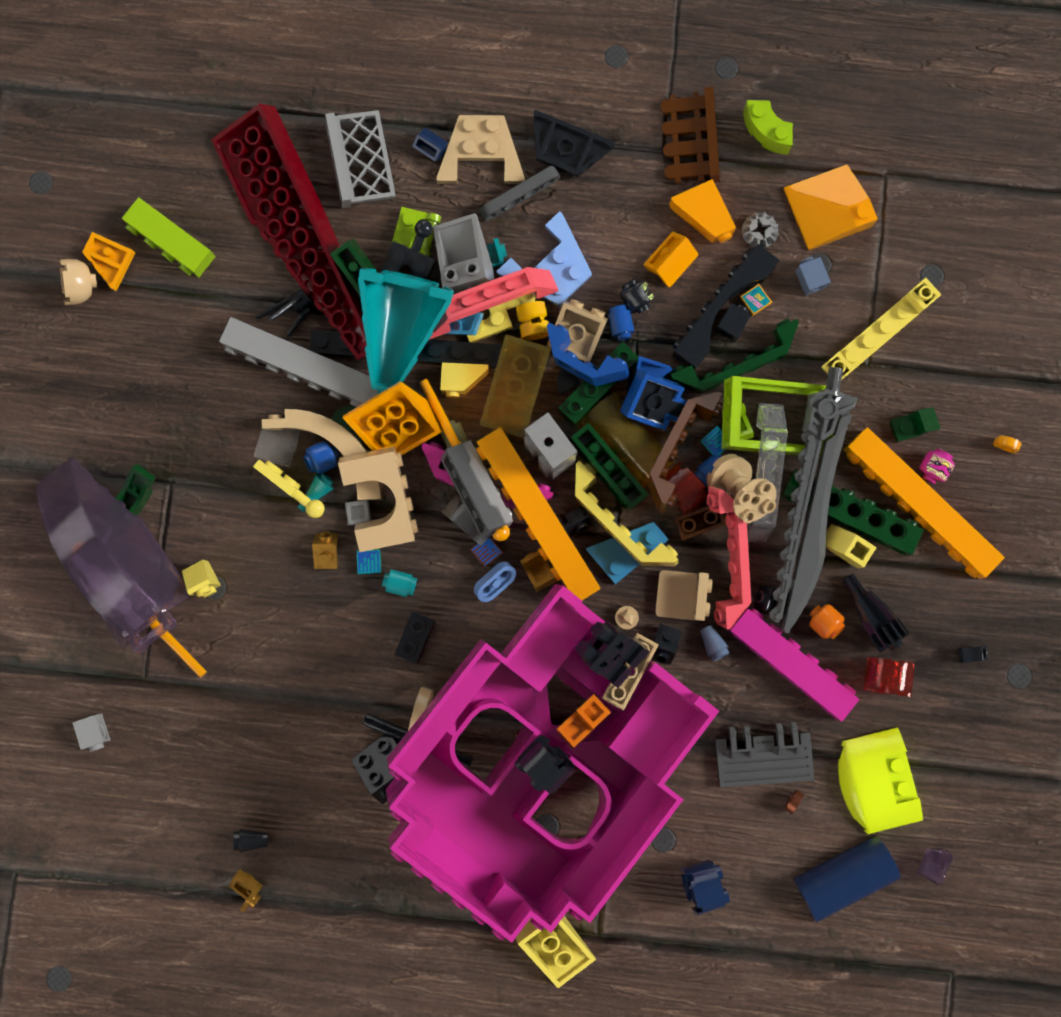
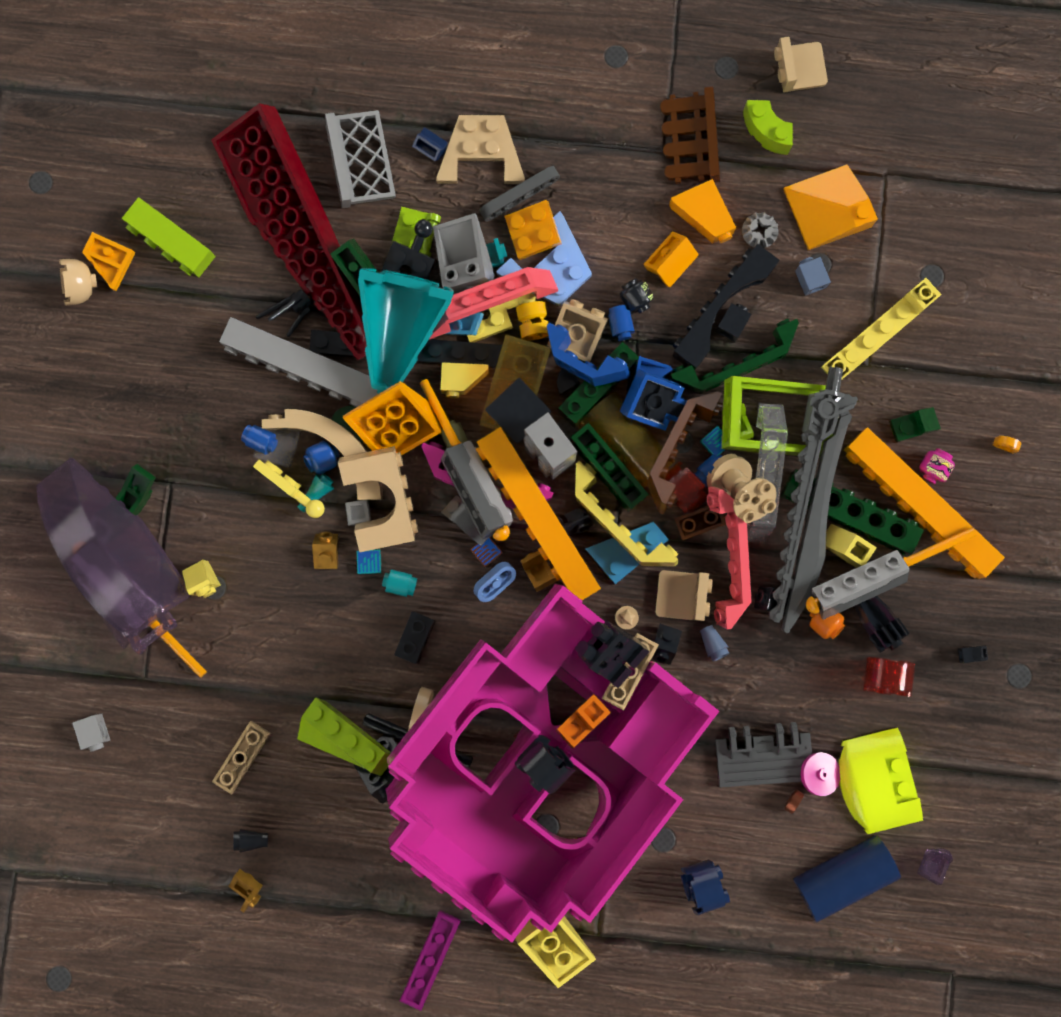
black wing [534,110,615,178] -> none
dark pink brick [728,608,860,722] -> none
tile [739,284,772,317] -> none
none -> tan tile [212,721,271,795]
none -> blue brick [241,425,278,455]
none -> lime wedge [297,698,391,776]
none -> magenta tile [399,910,461,1011]
none -> black tile [485,377,552,444]
none -> light orange plate [505,200,562,260]
none -> tan bracket [774,37,828,92]
none -> piece [801,752,840,796]
none -> light grey piece [806,527,977,620]

